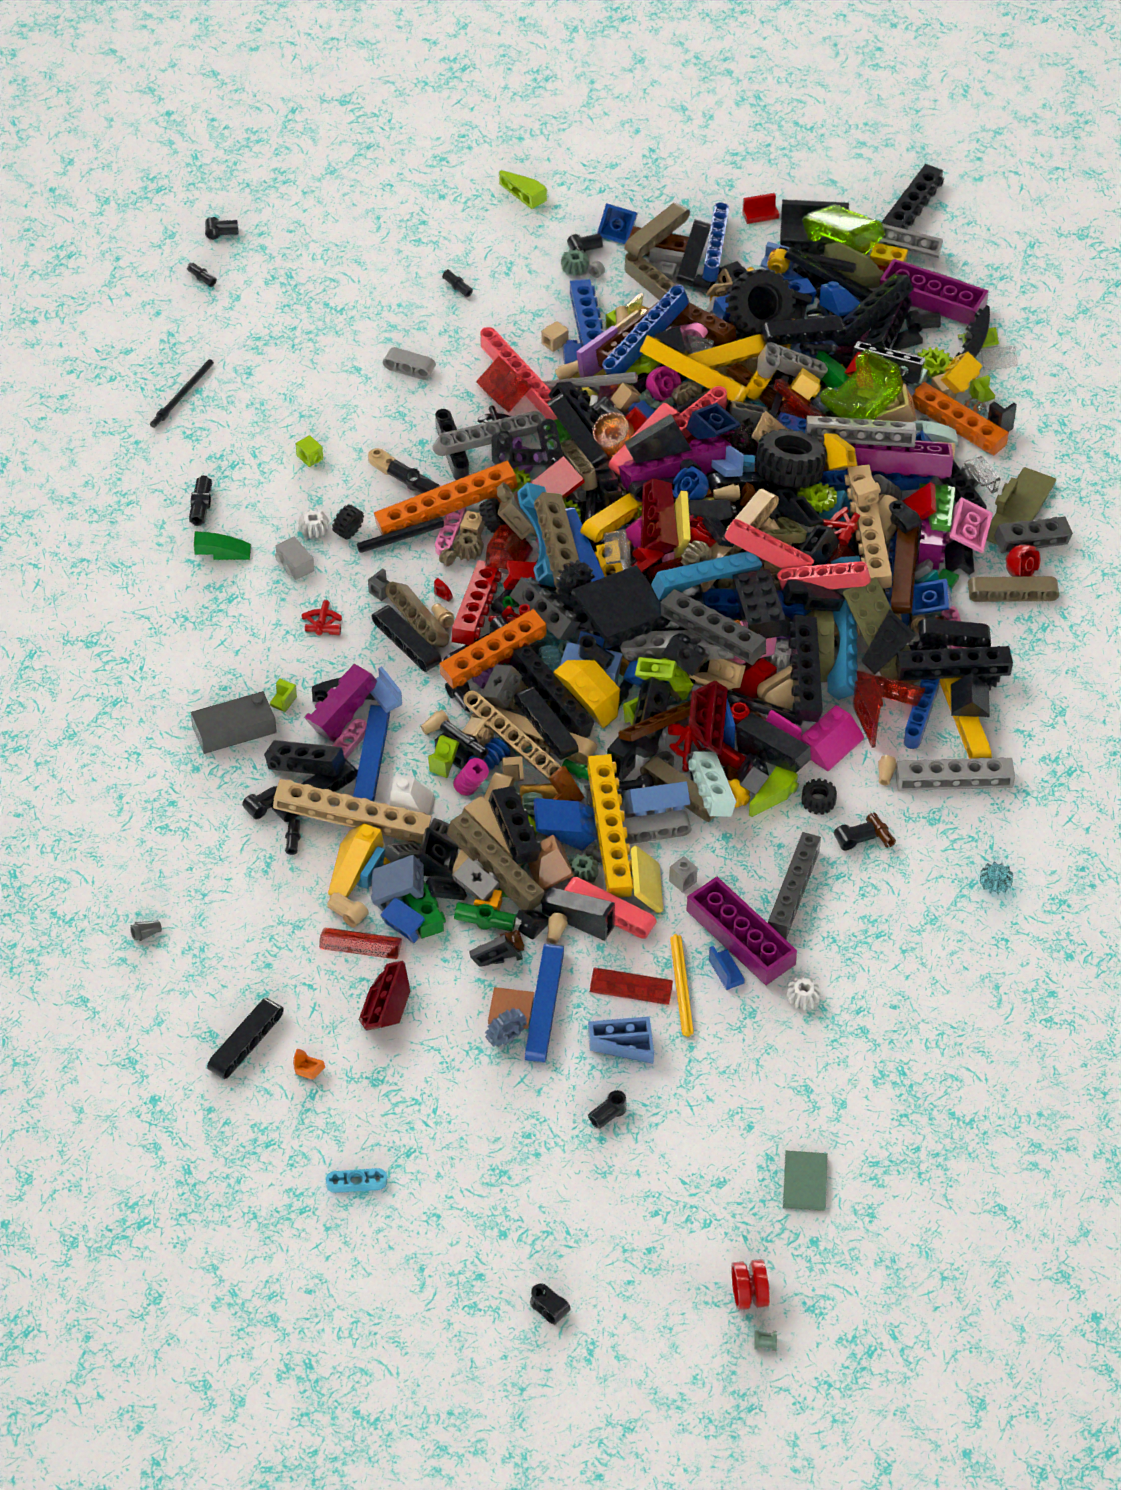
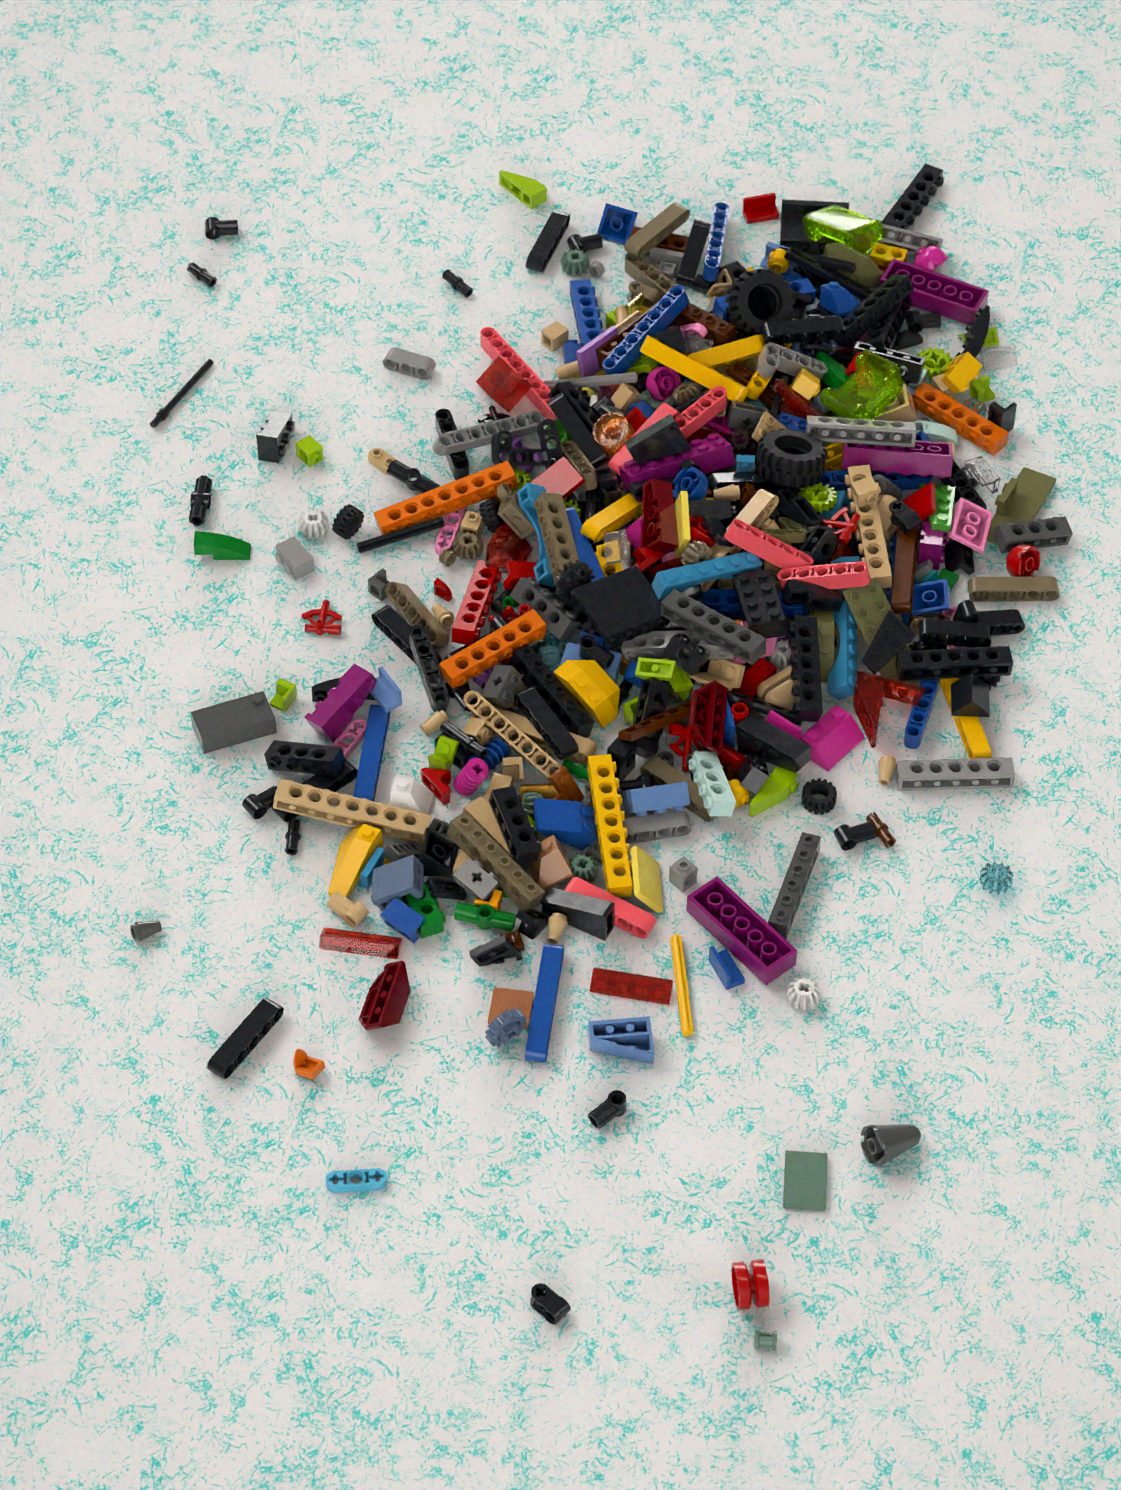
dark blue slope [686,402,741,439] -> none
medium blue panel [711,446,744,477] -> none
yellow slope [824,433,857,470] -> none
none -> black wedge [256,410,295,463]
none -> black beam [408,624,449,712]
none -> red slope [421,768,451,805]
none -> black beam [526,211,570,273]
none -> dark tan piece [627,281,661,310]
none -> dark grey cone [861,1124,921,1167]
none -> dark pink cylinder [914,246,948,272]
none -> black beam [952,600,1025,636]

